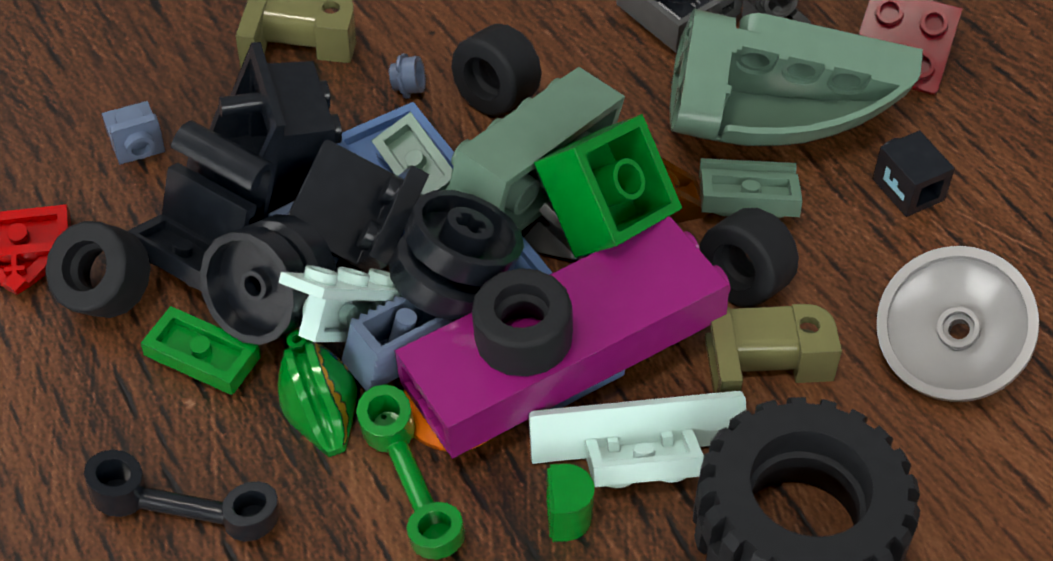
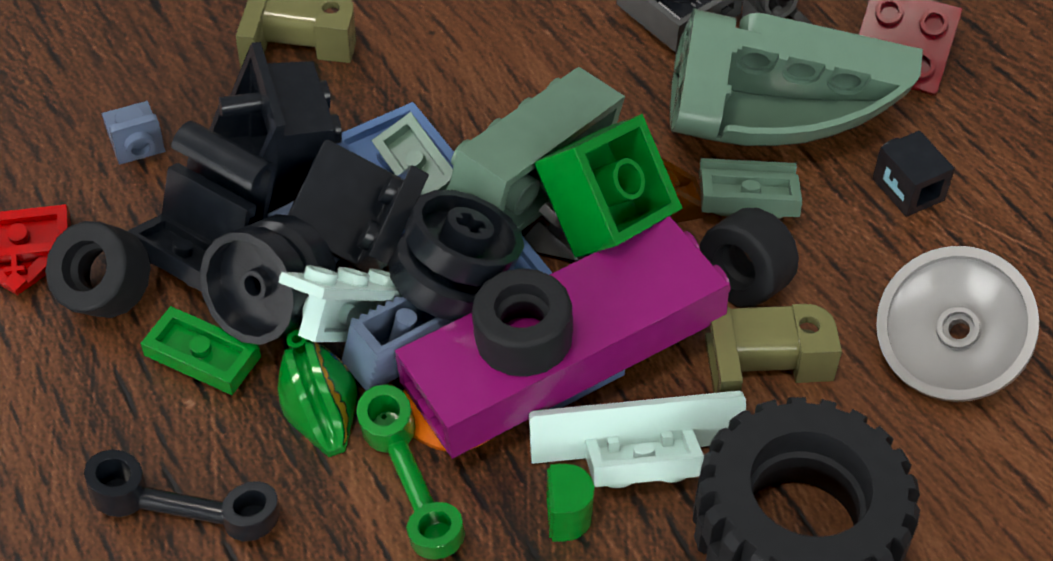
sand blue plate [389,53,426,99] -> none
black tyre [451,23,542,116] -> none

